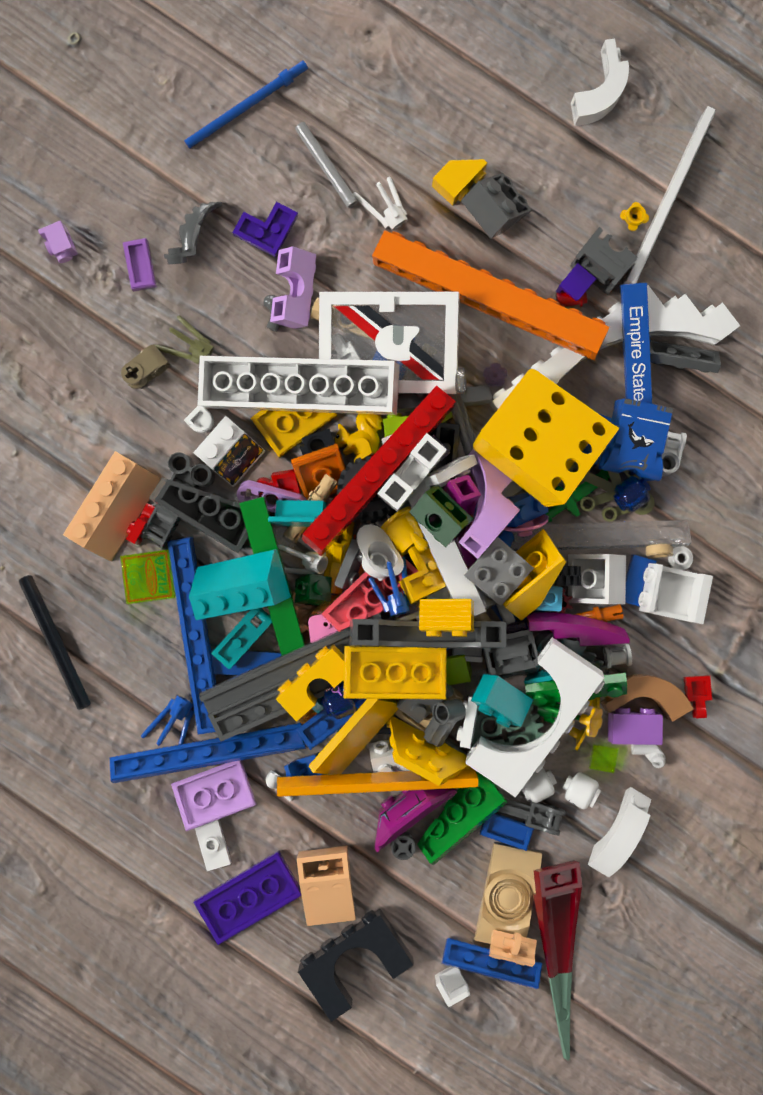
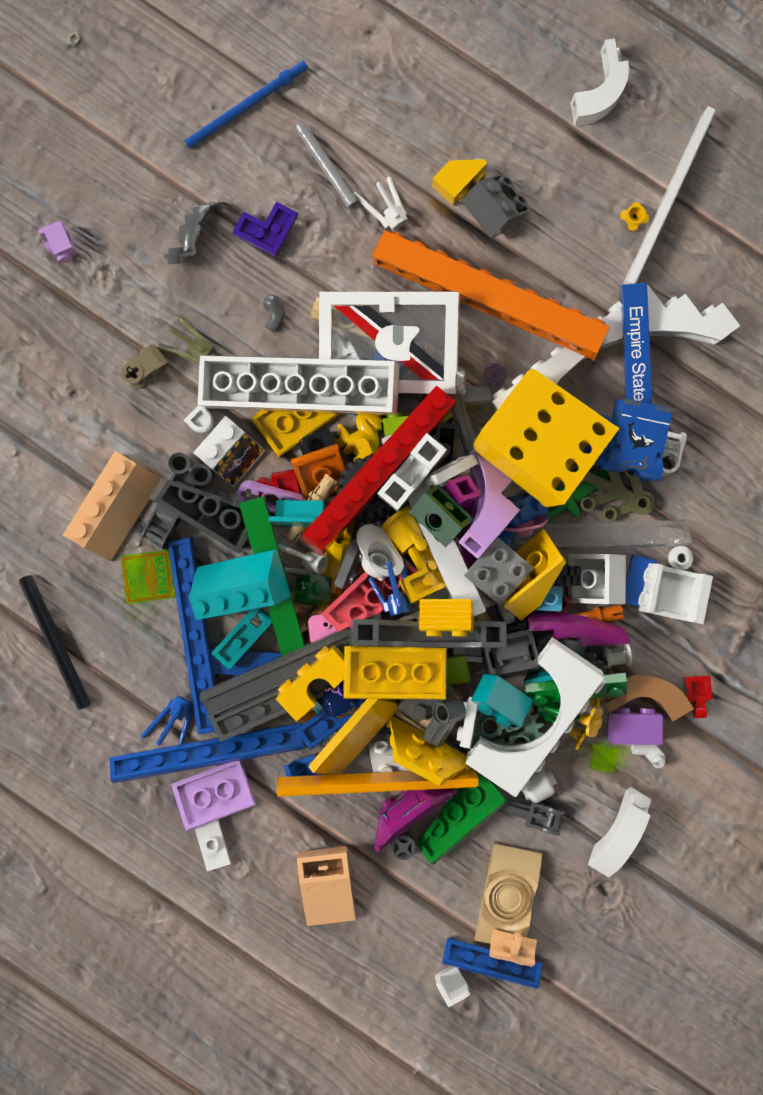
medium lavender tile [123,238,157,292] -> none
red plate [126,503,155,545] -> none
dark purple tile [193,851,302,945] -> none
white hand [266,770,293,802] -> none
lavender arch [270,246,316,329] -> none
black arch [298,909,414,1022] -> none
blue tile [480,813,534,851] -> none
dark red plate [533,860,582,1061] -> none
dark purple panel [556,263,596,301] -> none
red pin [556,292,587,307] -> none
white head [563,772,601,810] -> none
dark grey piece [570,227,638,295] -> none
clear blue head [612,476,651,513] -> none
tan tile [646,544,673,559] -> none
dark grey plate [650,340,721,373] -> none

